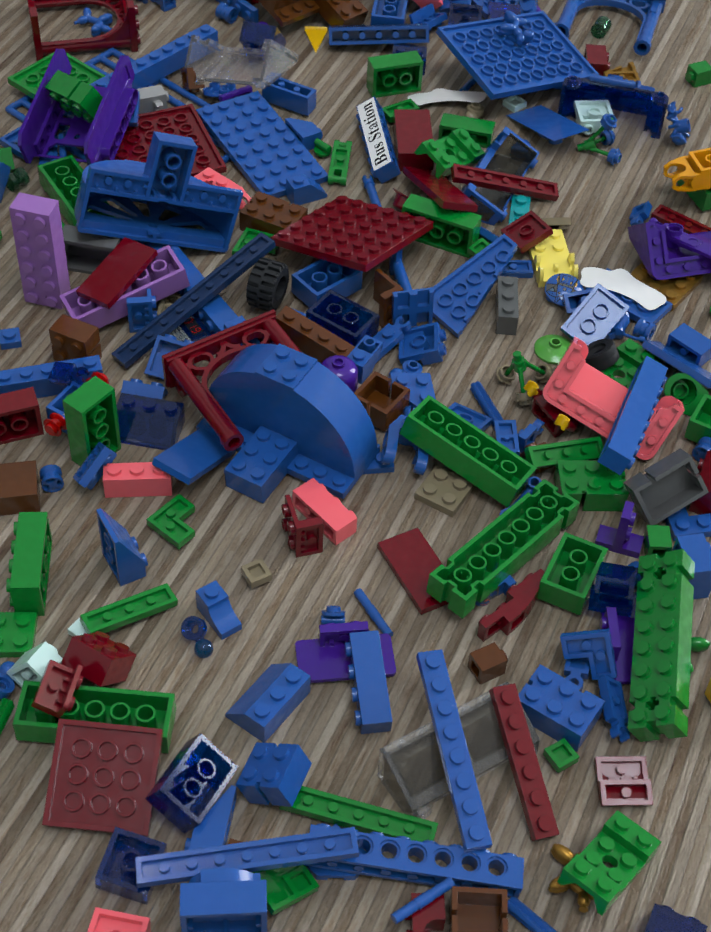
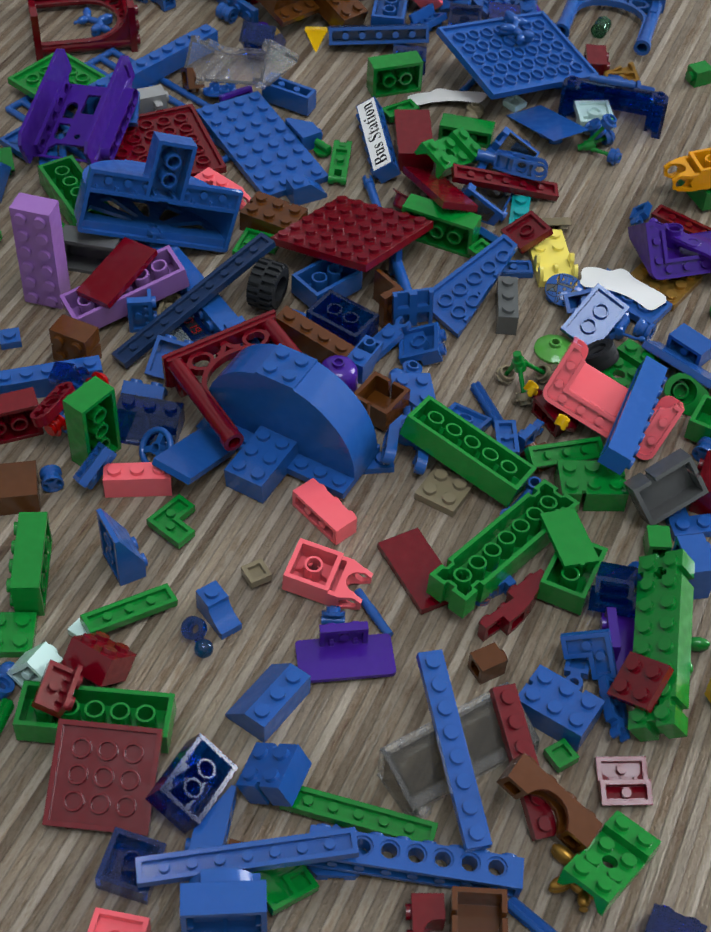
clear green wheel [6,167,30,192] -> none
green piece [45,70,103,124] -> none
dark red bracket [281,495,324,558] -> none
blue brick [345,630,393,734] -> none
blue piece [391,877,455,924] -> none
dark purple bracket [595,501,644,559] -> none
blue animal [666,101,691,146] -> none
none -> dark red beam [30,382,75,428]
none -> blue piece [139,426,174,462]
none -> coral brick [282,538,373,610]
none -> blue piece [476,149,548,181]
none -> reddish brown arch [496,753,603,853]
none -> green piece [539,508,600,569]
none -> blue wheel [584,118,606,140]
none -> dark red plate [607,651,674,714]

